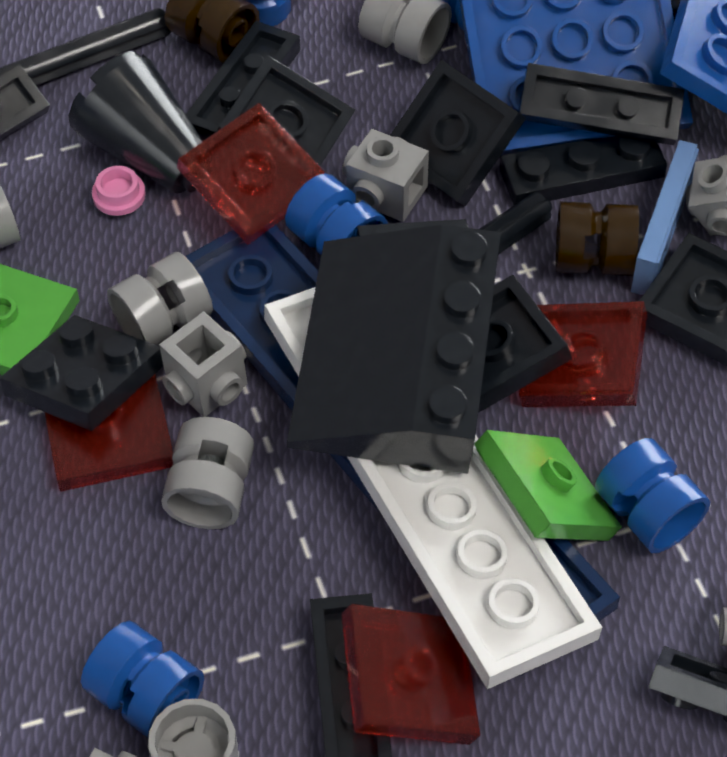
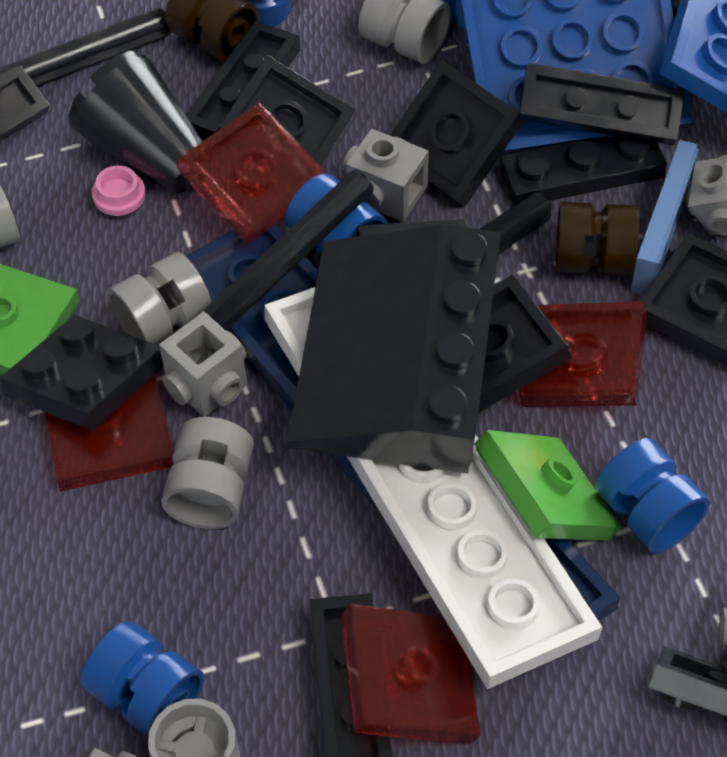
none -> black axle [199,169,374,331]

